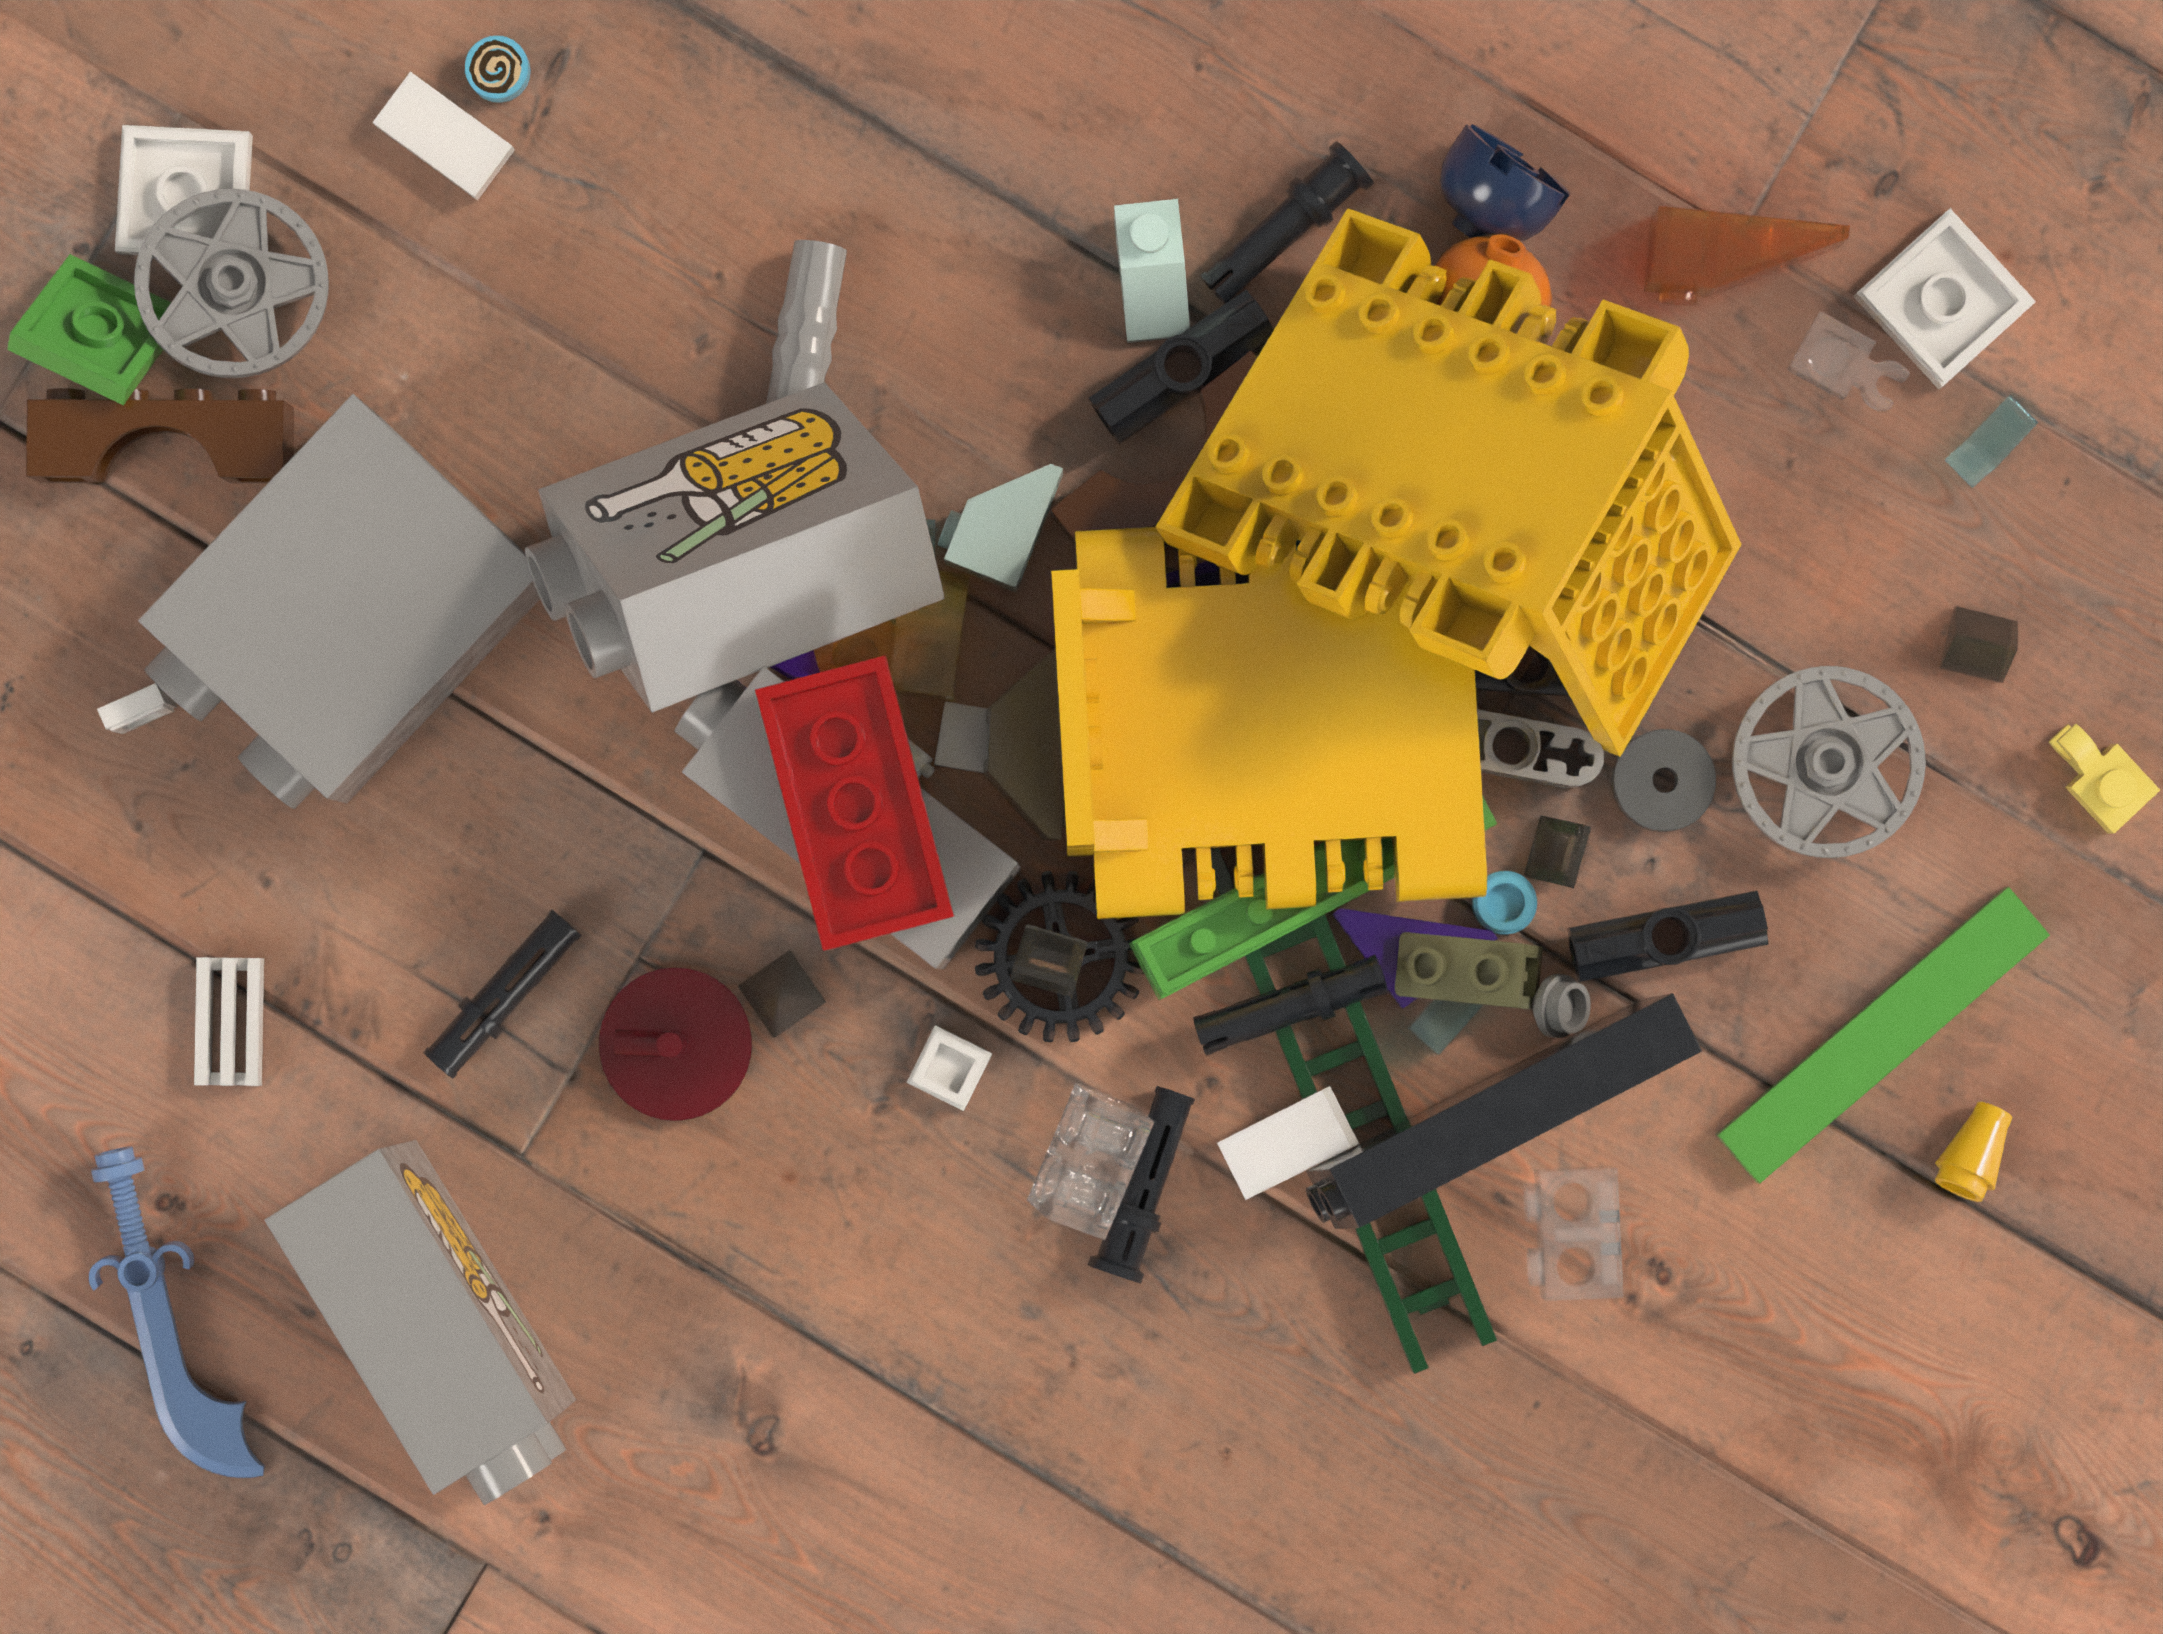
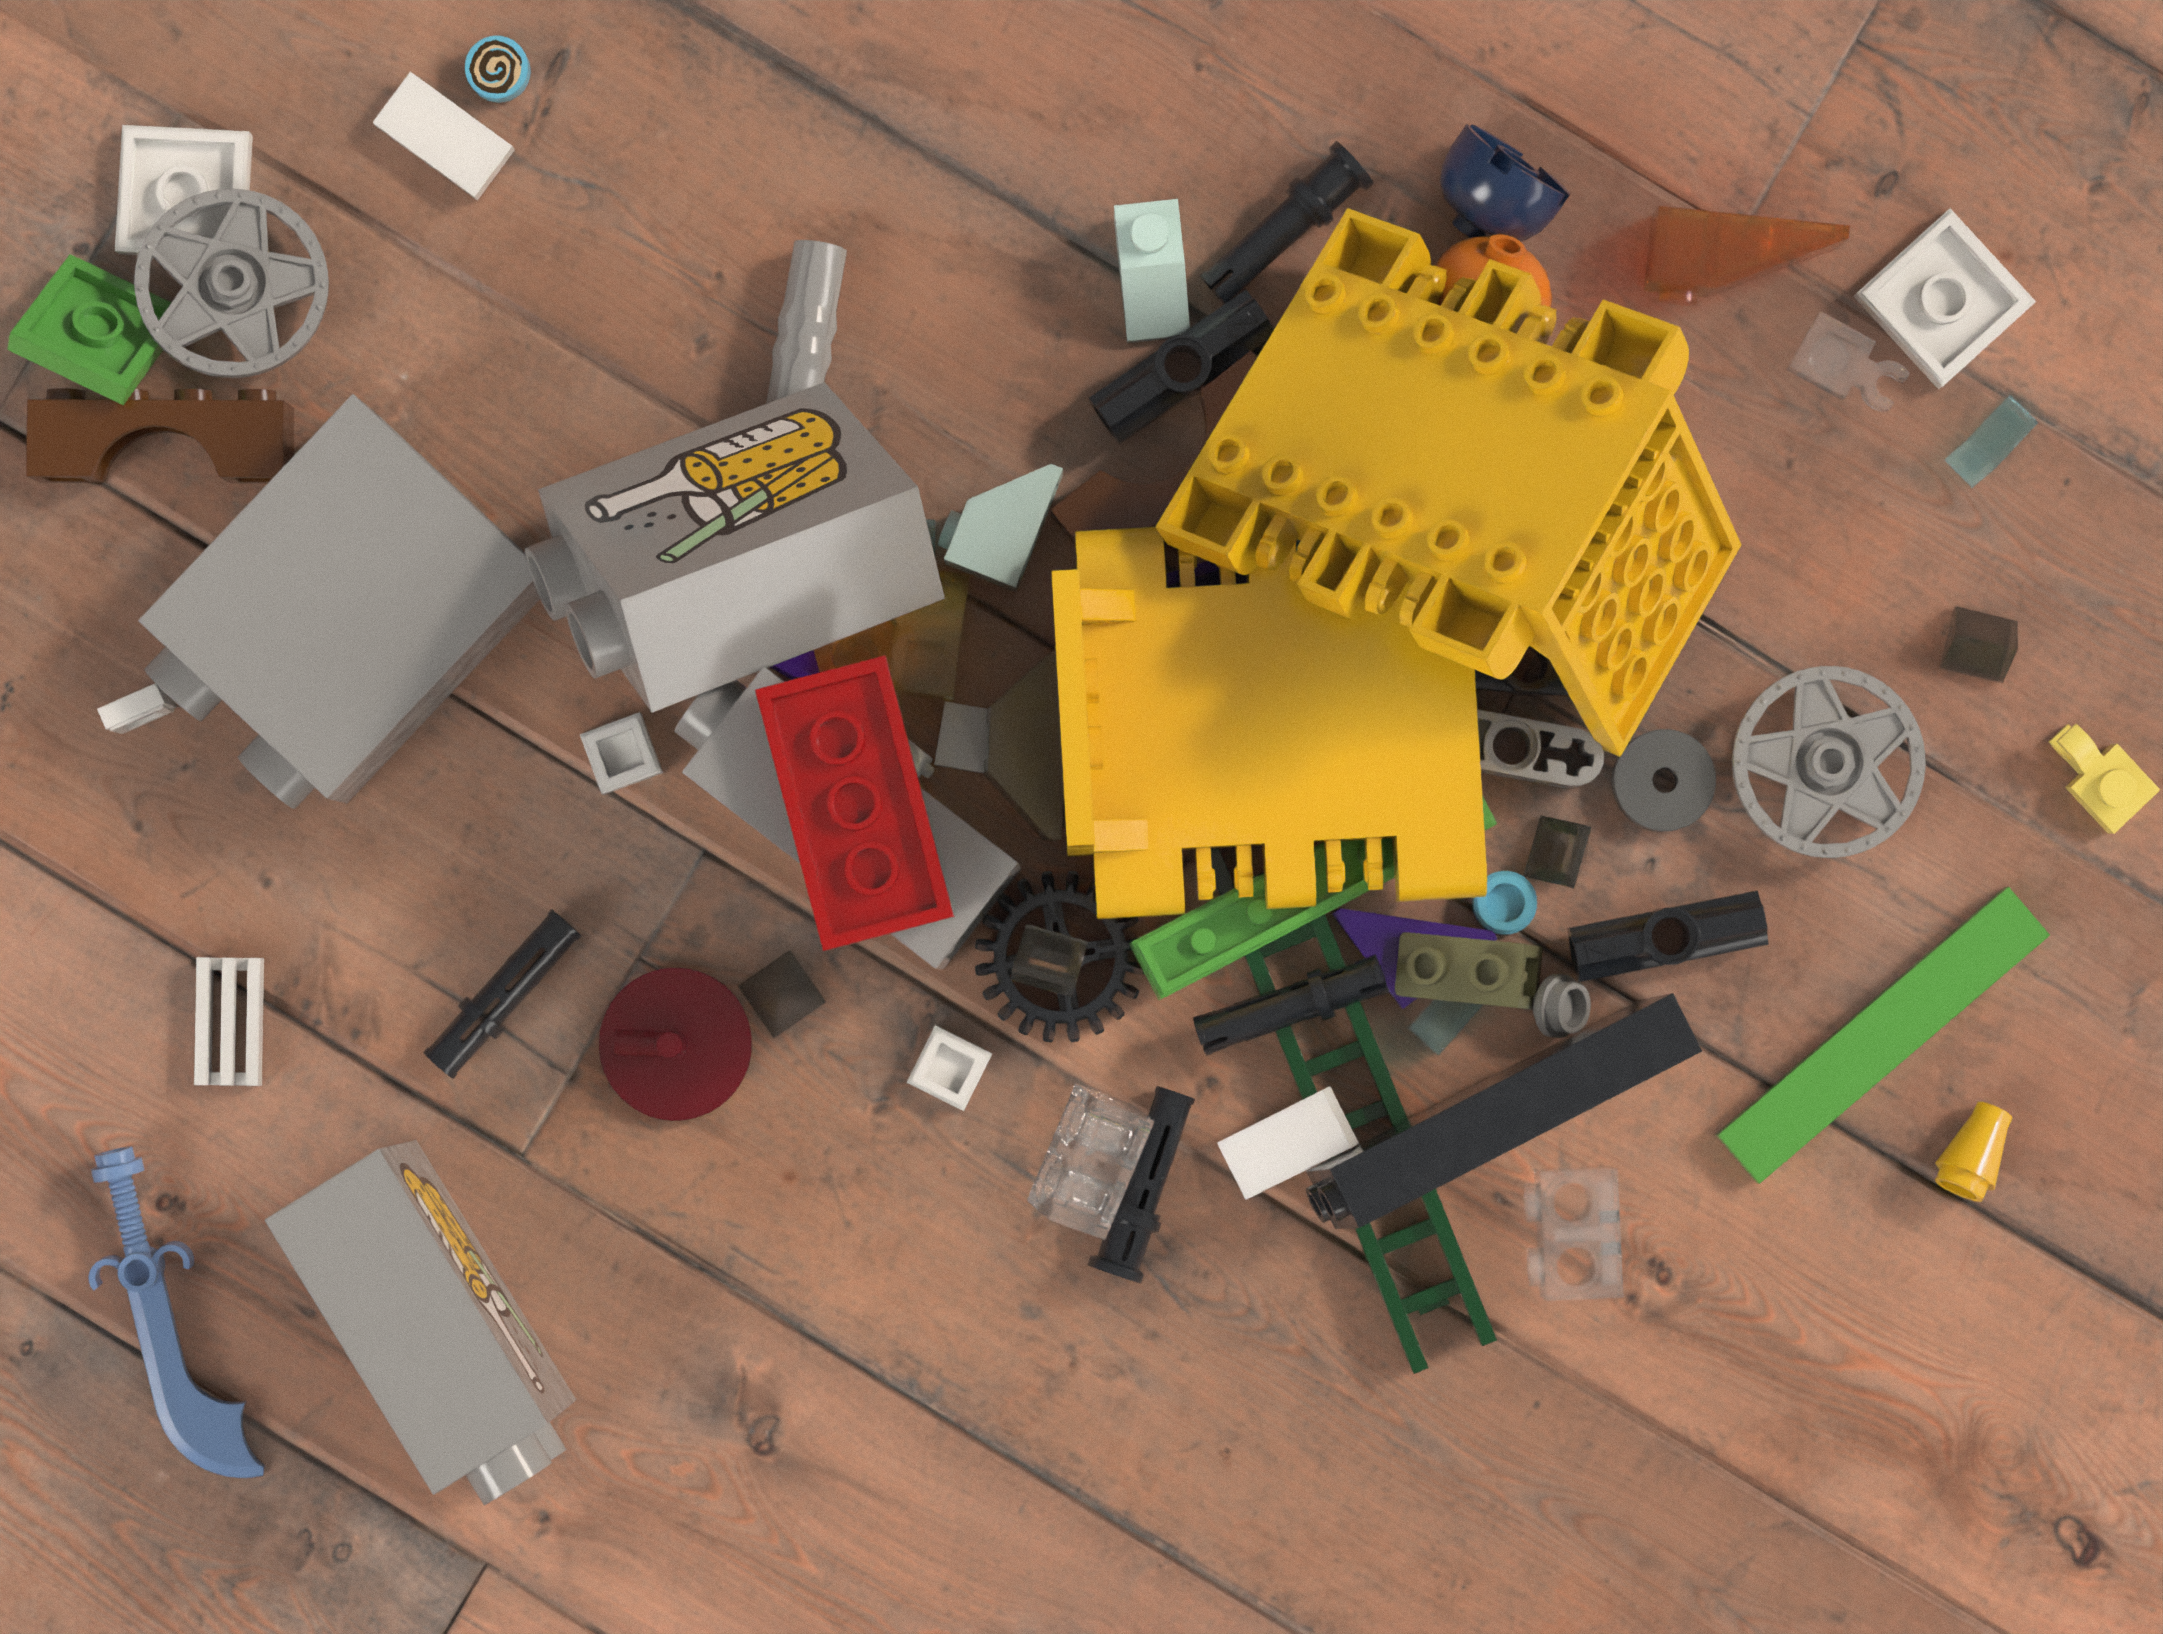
none -> white tile [580,712,663,795]

